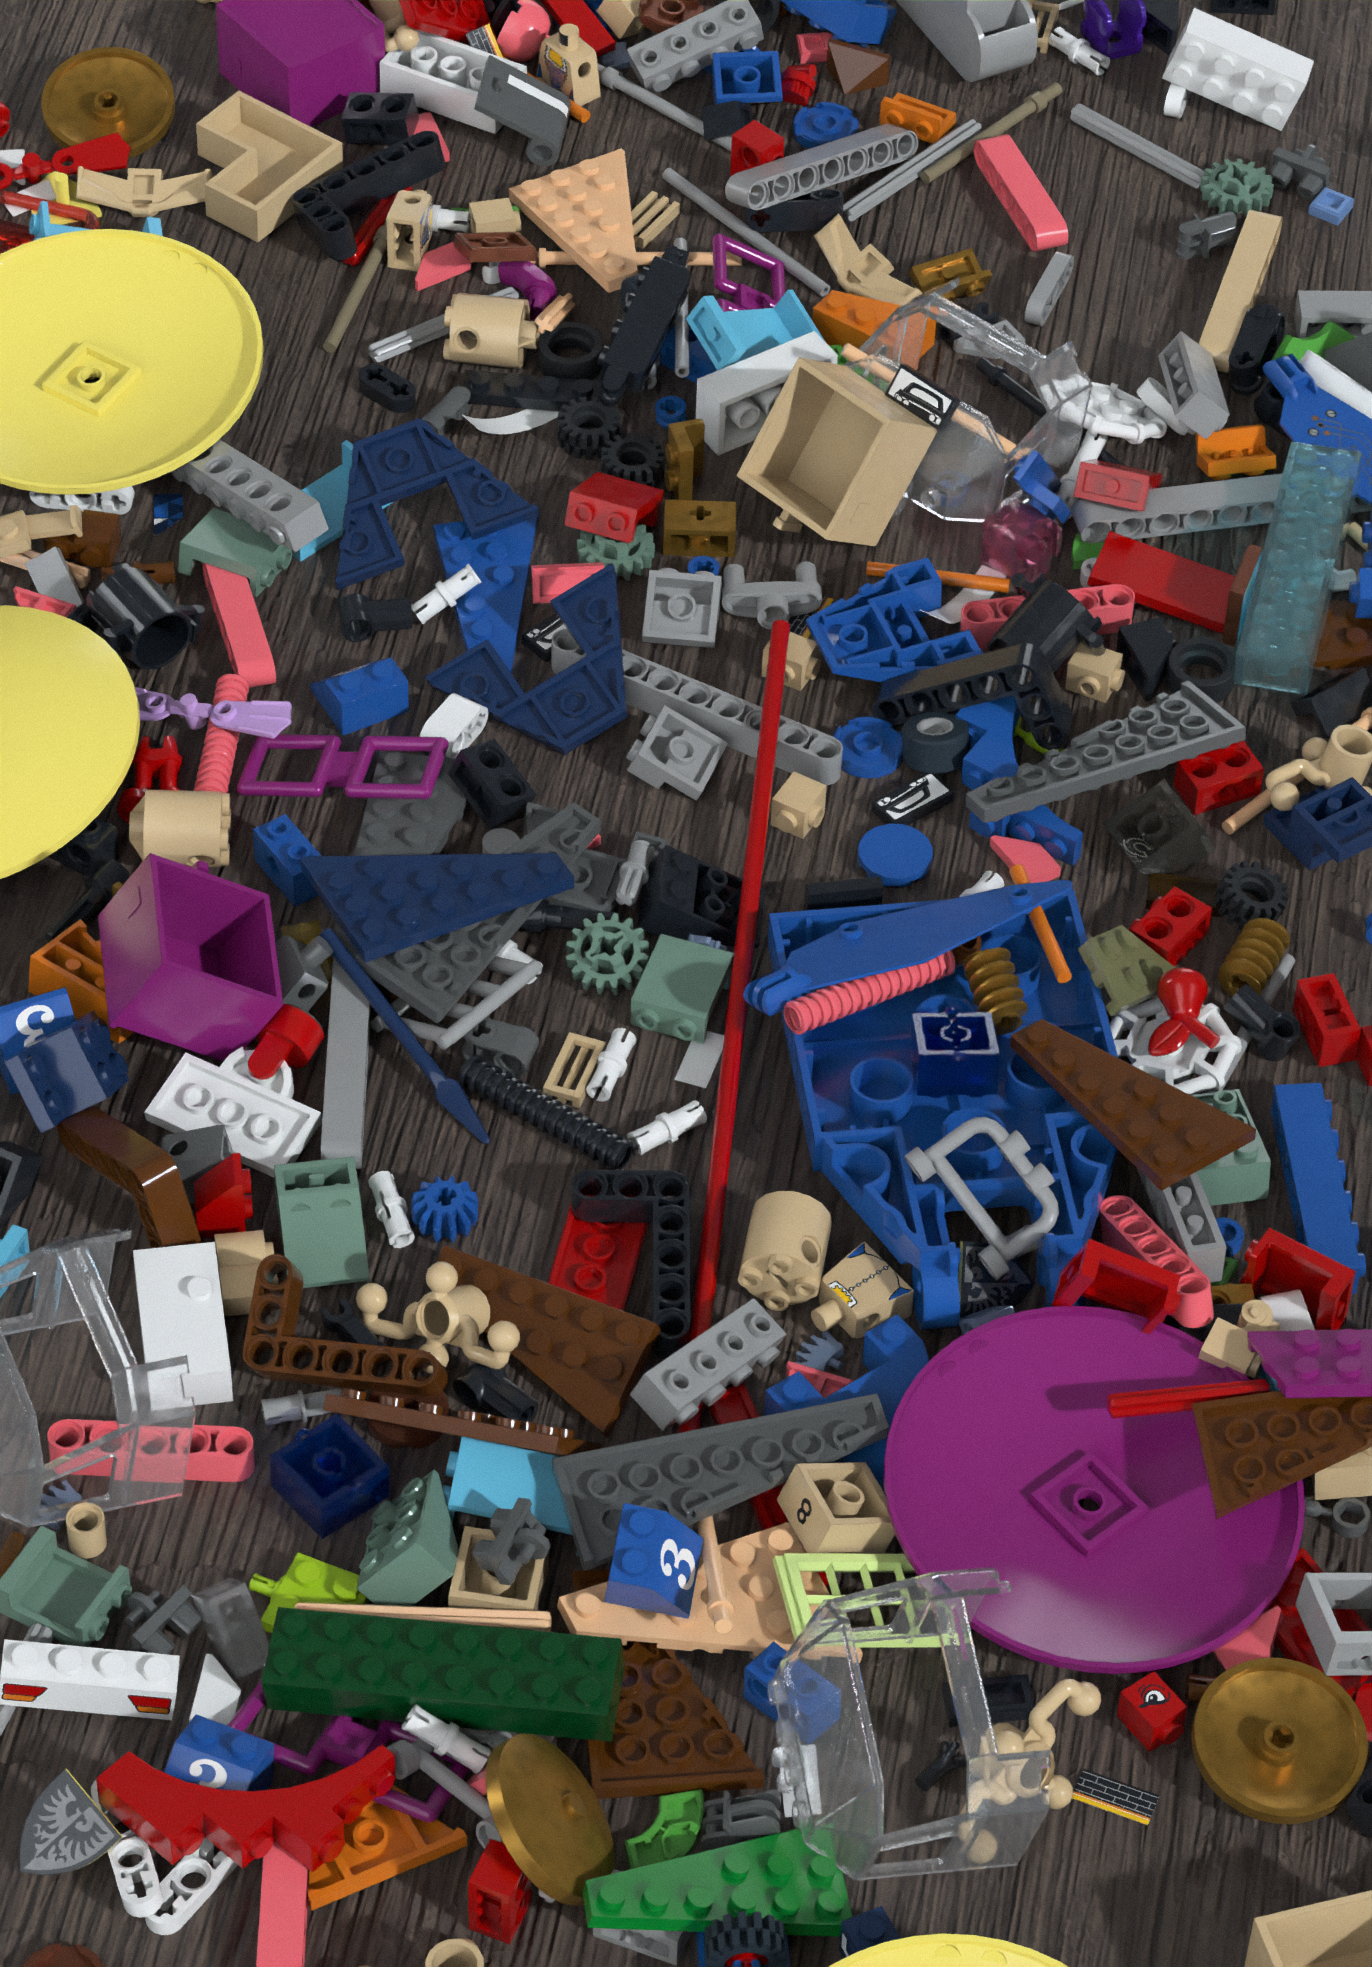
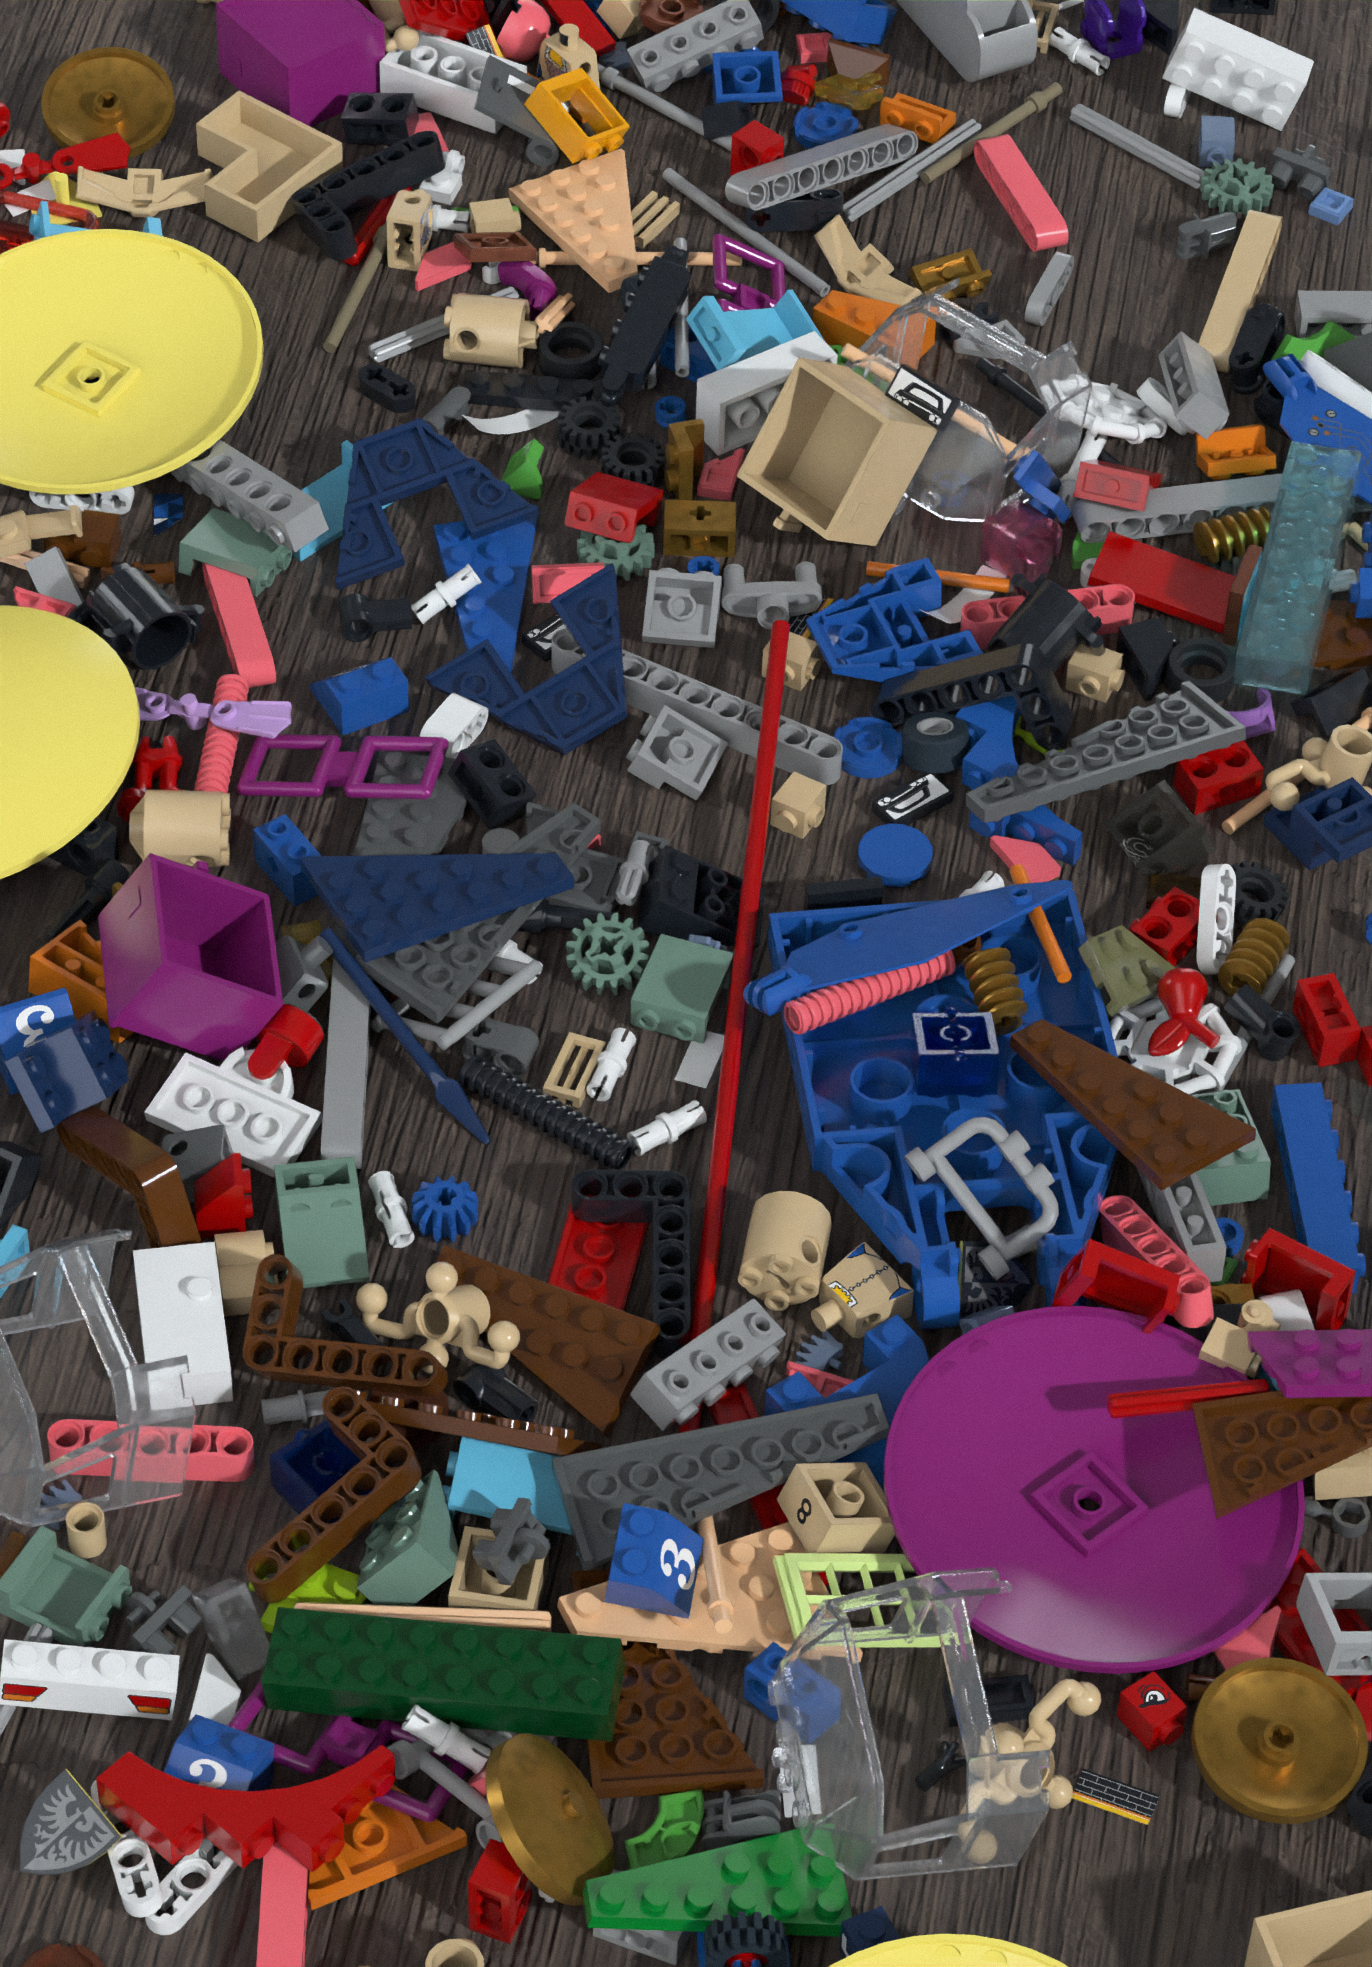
none -> reddish brown beam [246,1386,422,1603]
none -> white plate [419,150,465,205]
none -> bright green tile [501,439,544,499]
none -> light orange window [524,68,630,164]
none -> coral tile [697,448,745,501]
none -> clear yellow plate [815,72,884,110]
none -> pearl gold piece [1193,506,1273,564]
none -> white beam [1196,864,1236,975]
none -> sand blue brick [1198,115,1235,167]
none -> medium lavender helmet [1227,688,1275,739]

